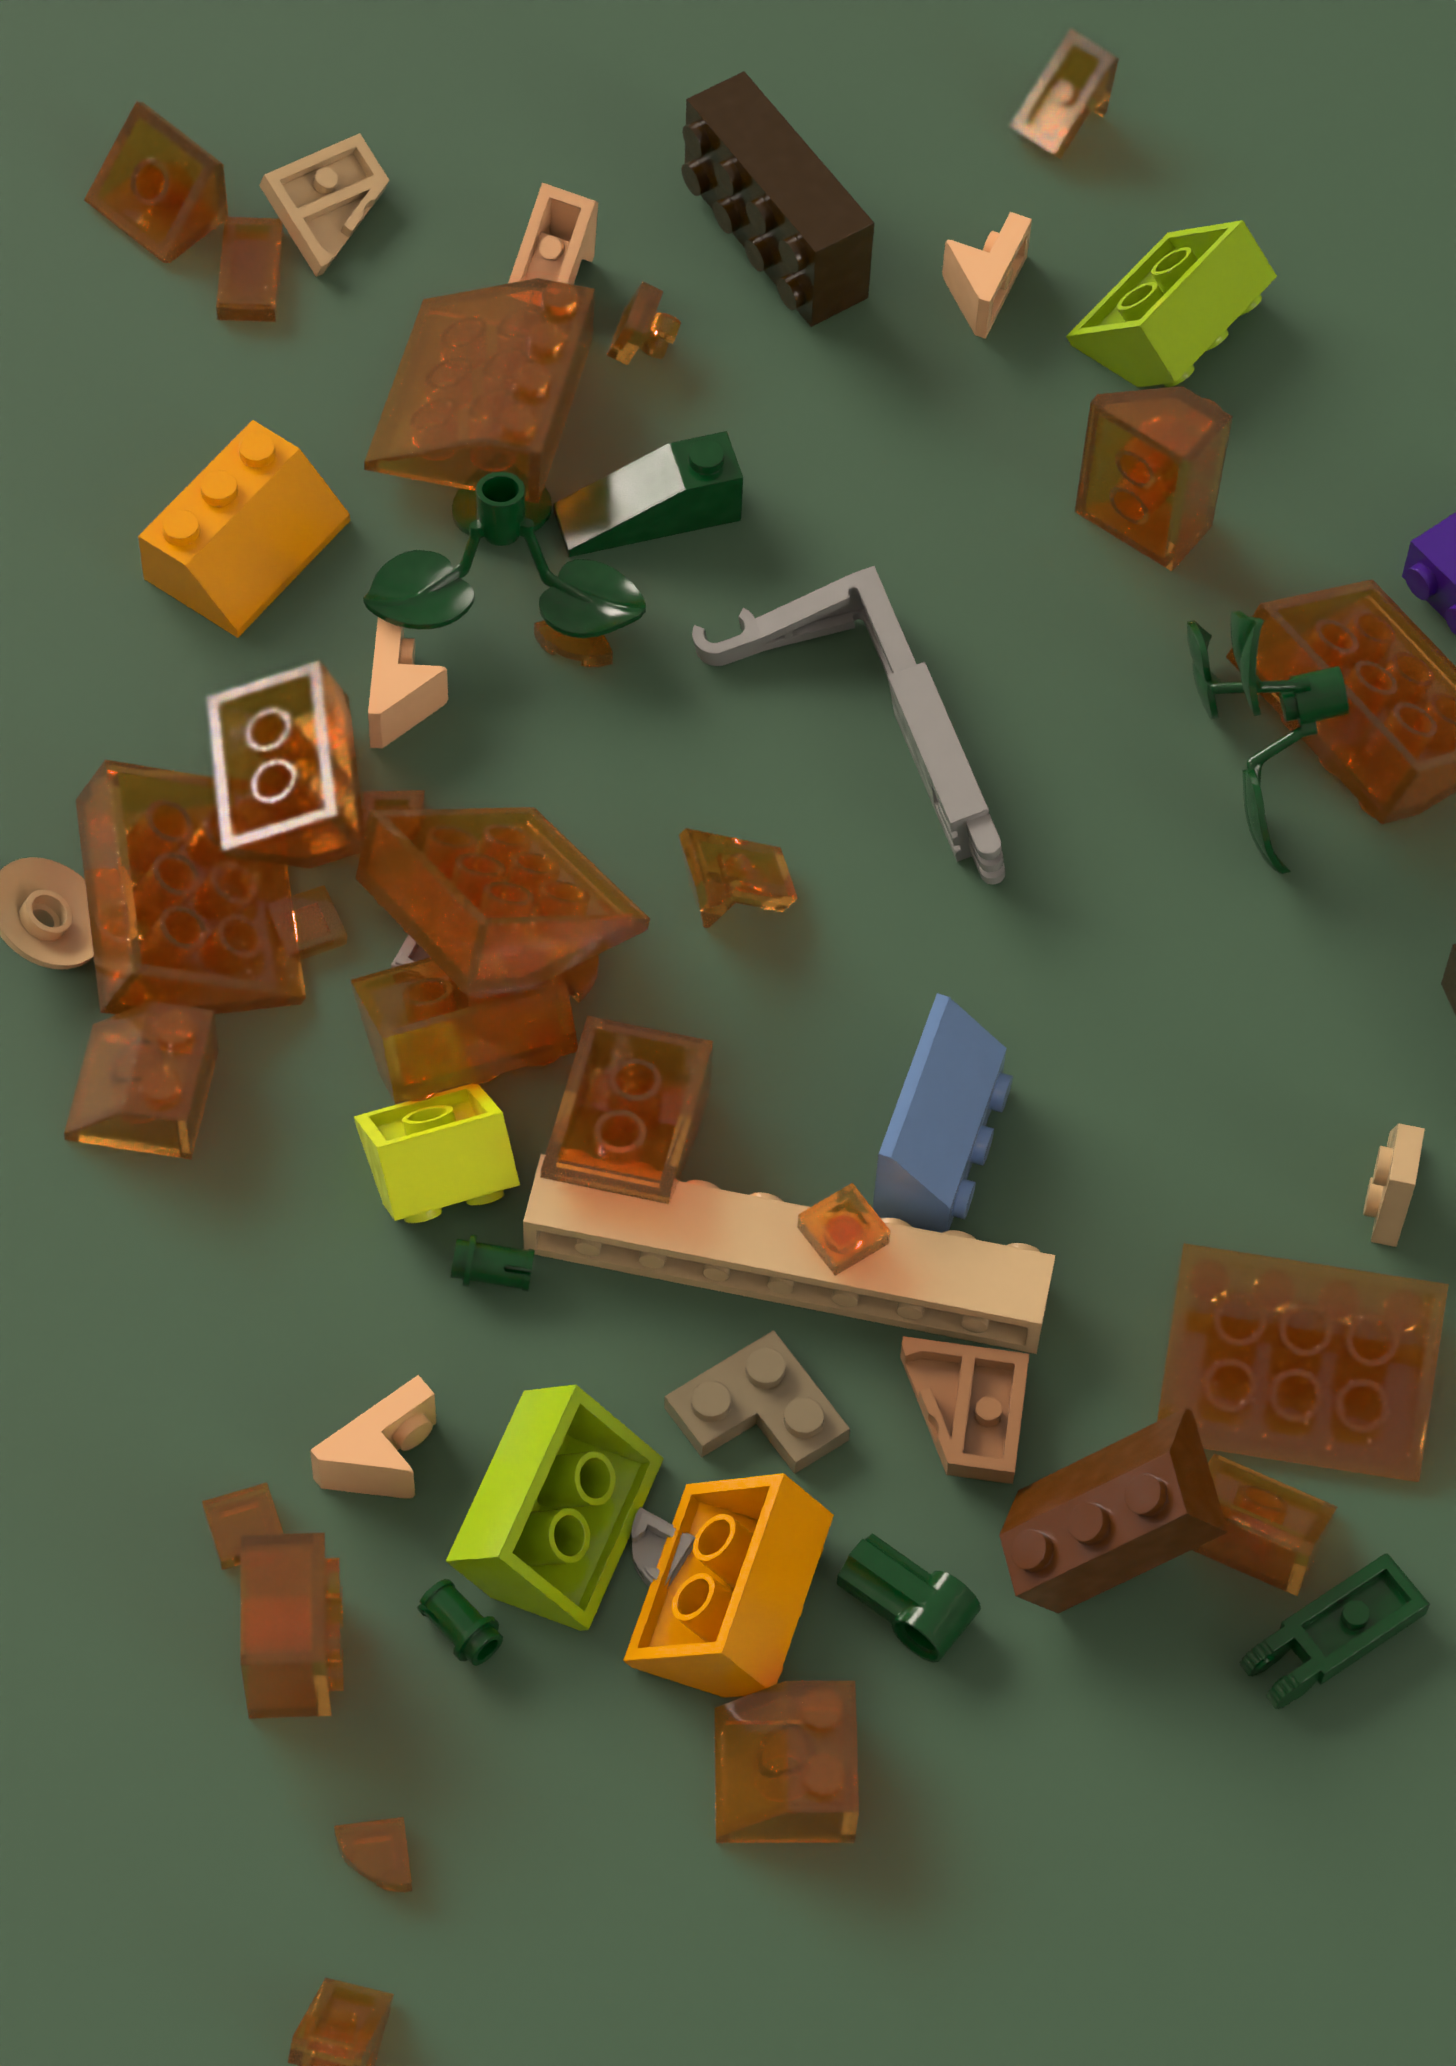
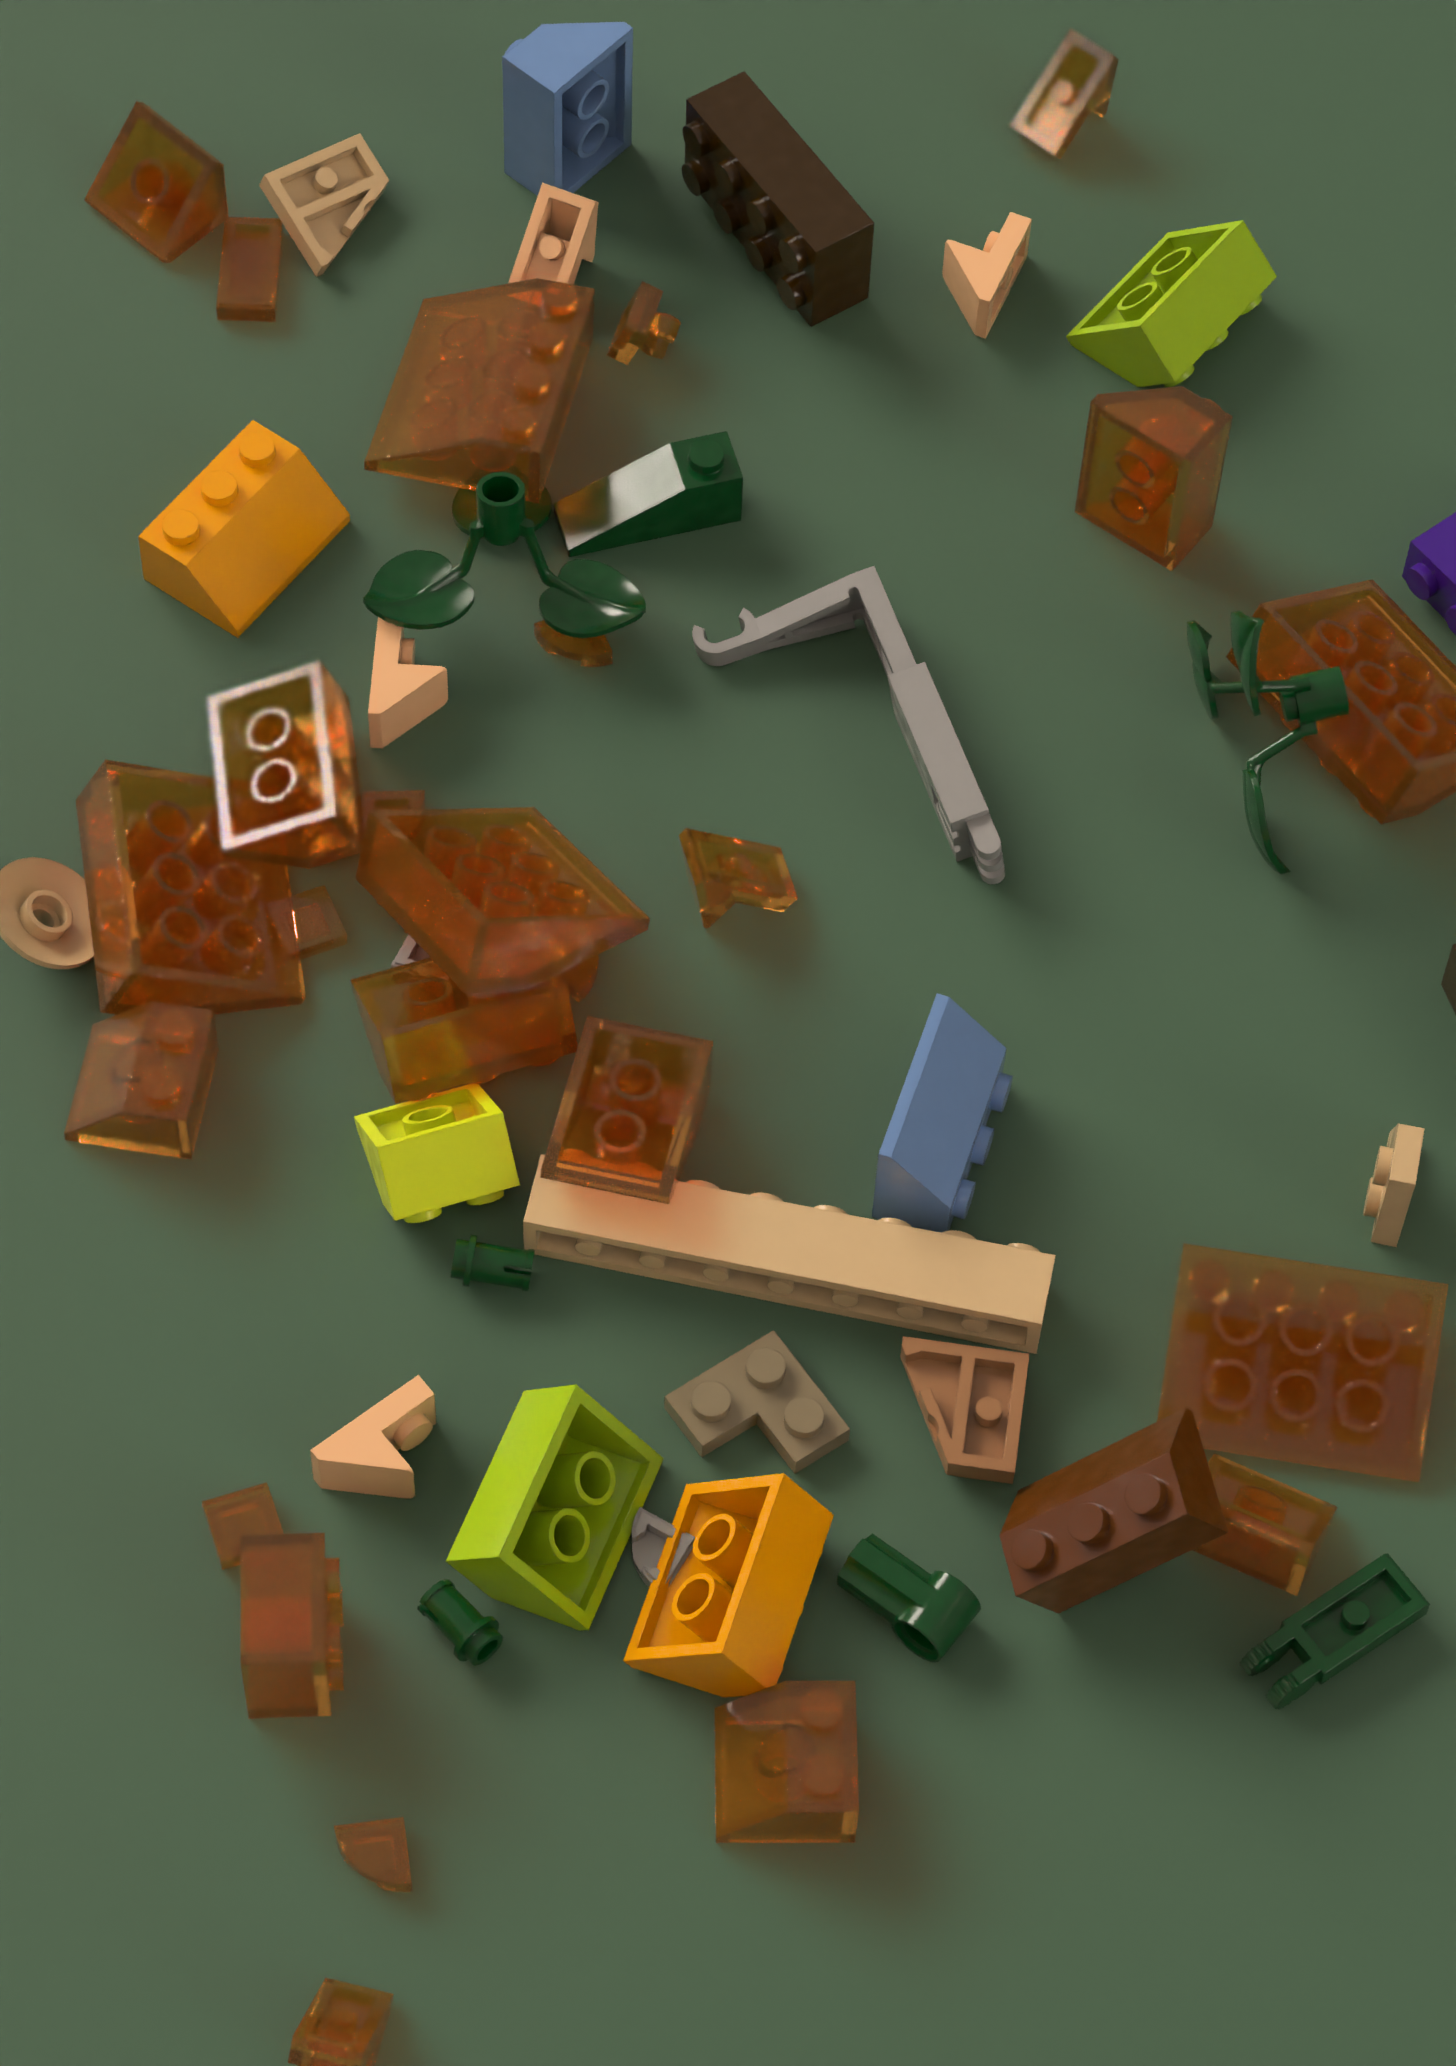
clear orange plate [797,1183,891,1276] -> none
none -> medium blue slope [502,22,633,196]

